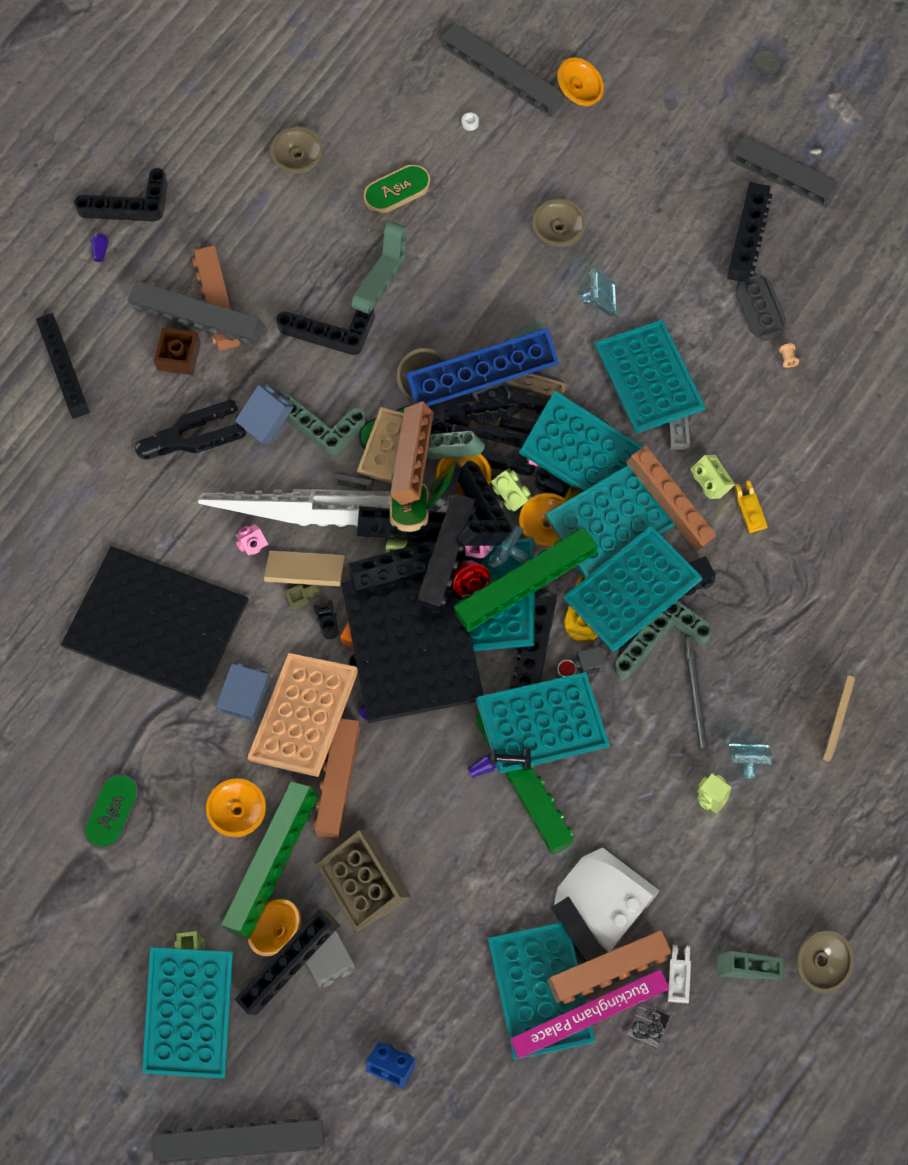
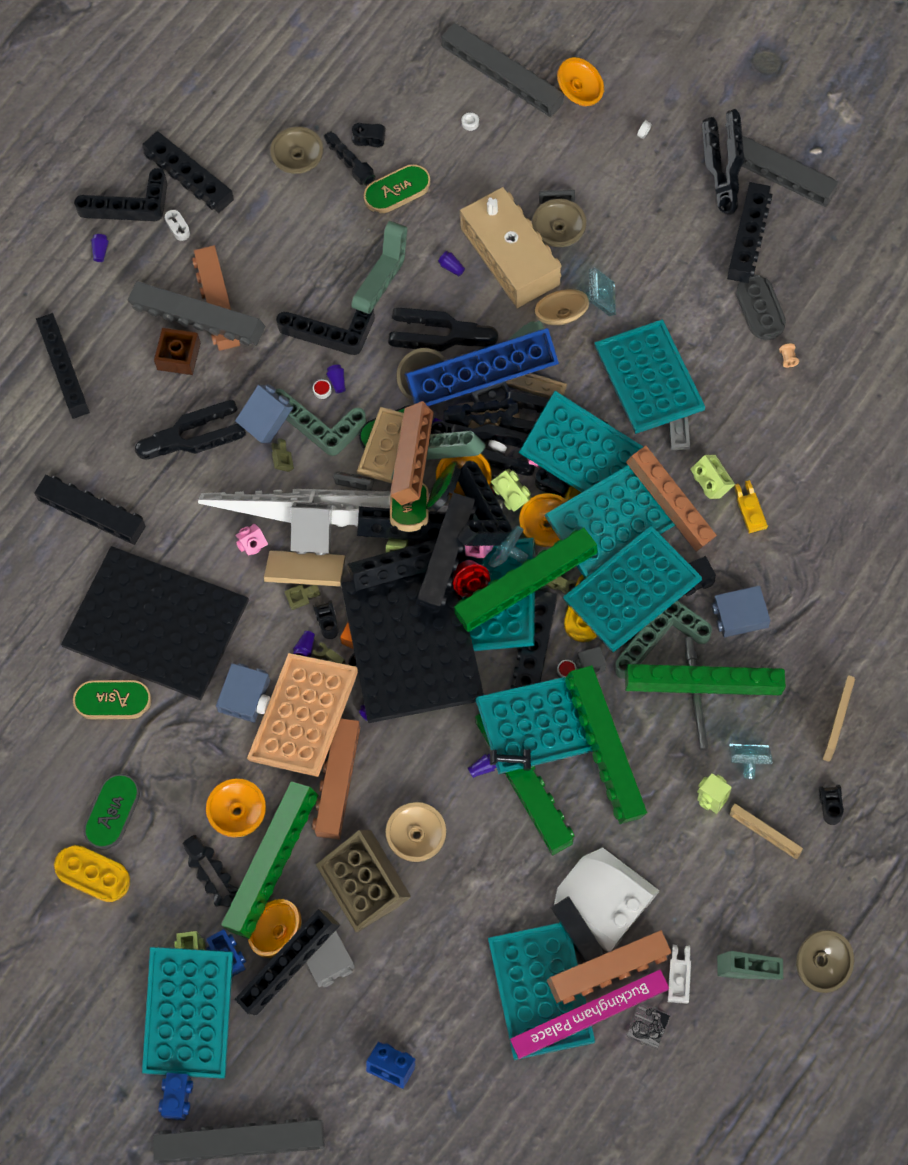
none -> black brick [34,474,146,545]
none -> yellow tile [54,845,130,902]
none -> green tile [73,680,151,719]
none -> black brick [142,131,234,213]
none -> blue brick [159,1073,193,1121]
none -> white beam [164,210,190,241]
none -> black sword [182,835,239,907]
none -> blue brick [206,929,246,977]
none -> white tile [257,694,271,715]
none -> olive plate [271,439,294,472]
none -> light grey brick [291,502,332,555]
none -> dark purple cone [293,631,315,657]
none -> tile [313,380,332,399]
none -> olive plate [313,642,346,665]
none -> black sword [324,131,375,186]
none -> dark purple cone [326,365,346,393]
none -> black piece [352,123,386,148]
none -> tan dish [386,802,446,862]
none -> black piece [388,307,498,352]
none -> dark purple cone [438,251,465,277]
none -> tan piece [460,187,562,308]
none -> white tile [487,440,507,455]
none -> tan dish [535,289,589,325]
none -> dark grey slope [539,190,575,203]
none -> olive plate [546,576,576,595]
none -> green brick [565,665,647,824]
none -> green brick [625,664,786,696]
none -> white tile [637,120,652,139]
none -> black piece [702,109,744,215]
none -> sand blue brick [711,586,770,638]
none -> tan tile [729,804,803,859]
none -> black piece [819,784,844,825]

